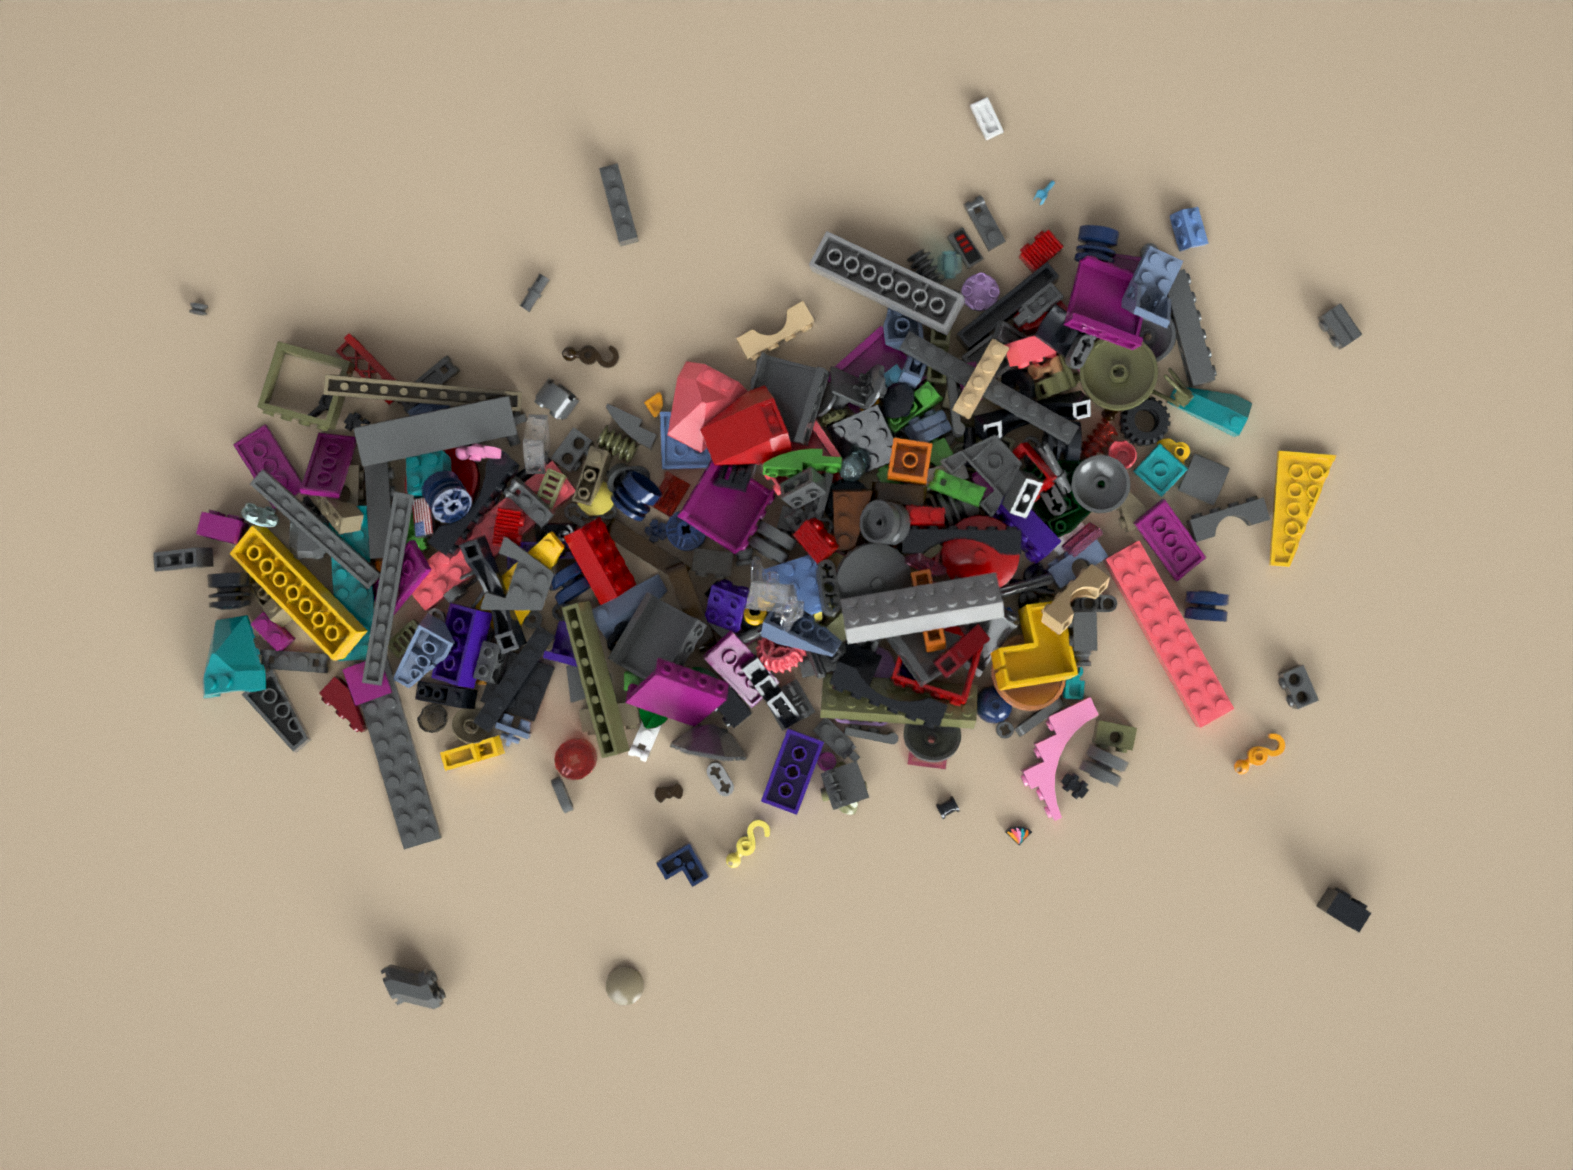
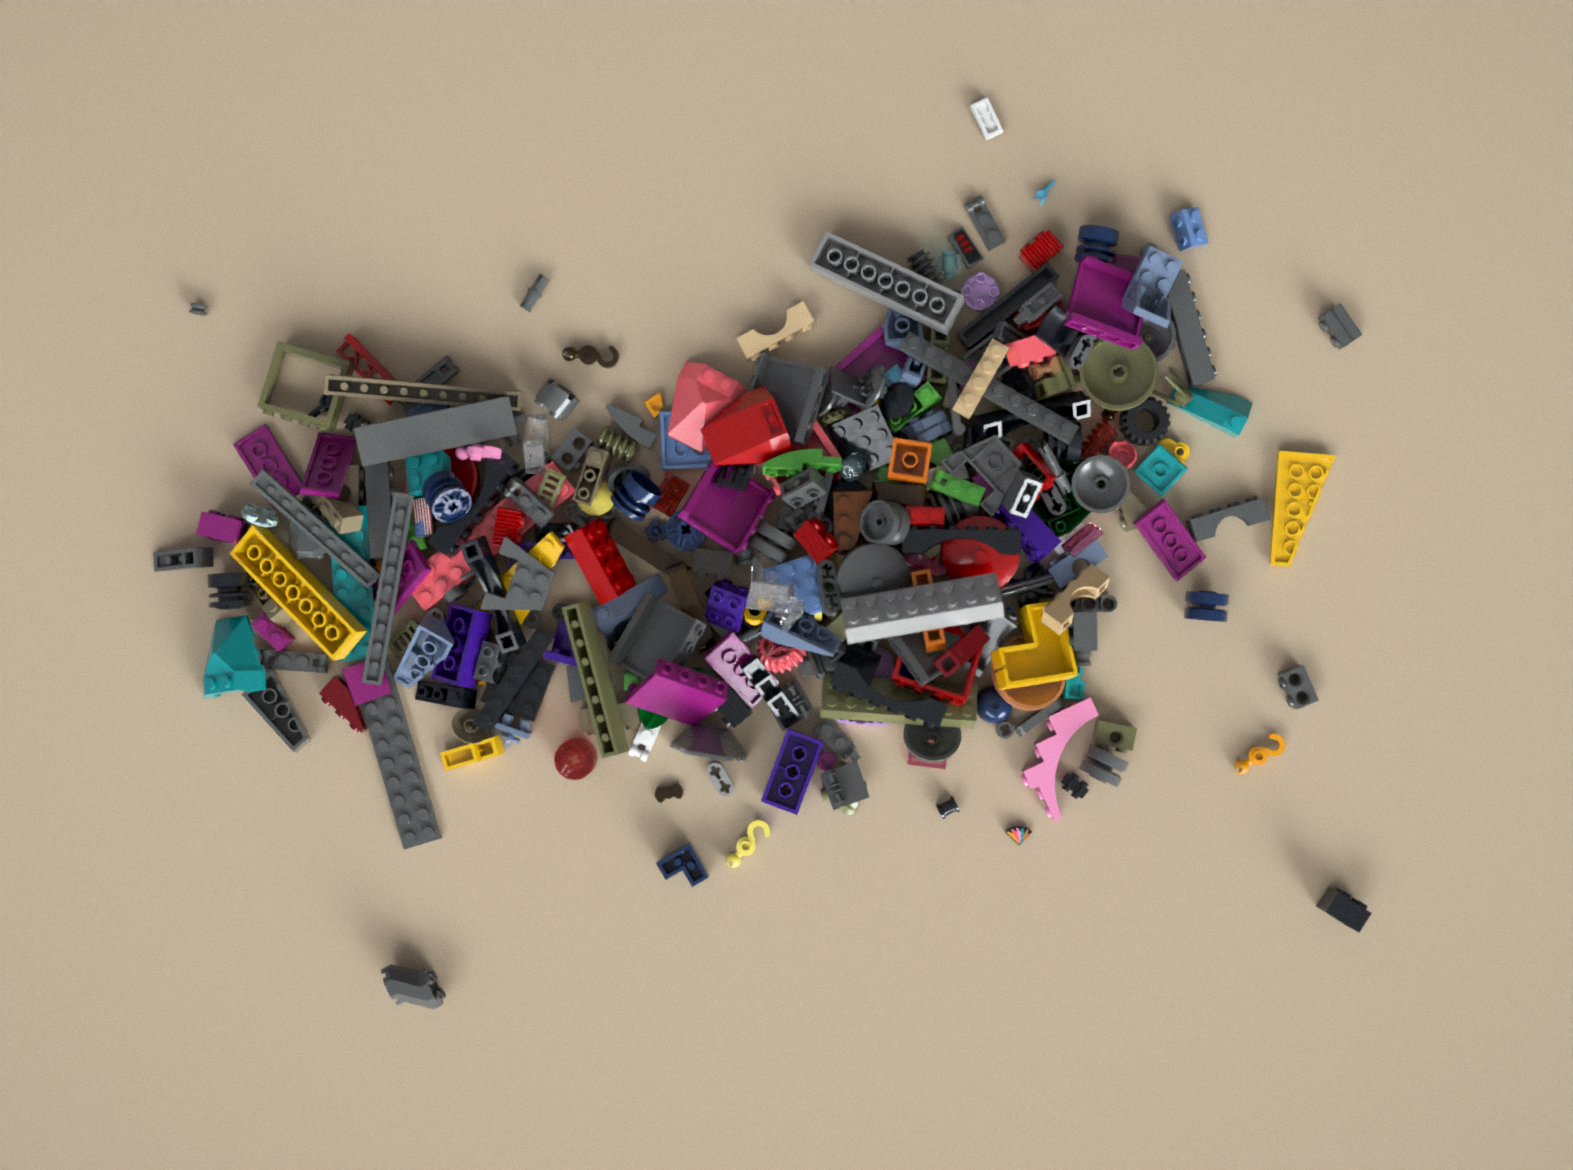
clear smoke hair [417,704,449,733] -> none
dark blue wheel [549,562,591,606] -> none
dark grey beam [551,776,574,813] -> none
dark grey arch [599,163,639,246] -> none
dark tan dish [606,967,644,1005] -> none
dark grey plate [844,724,899,744] -> none
coral brick [1103,541,1234,728] -> none
dark grey slope [1178,453,1230,505] -> none

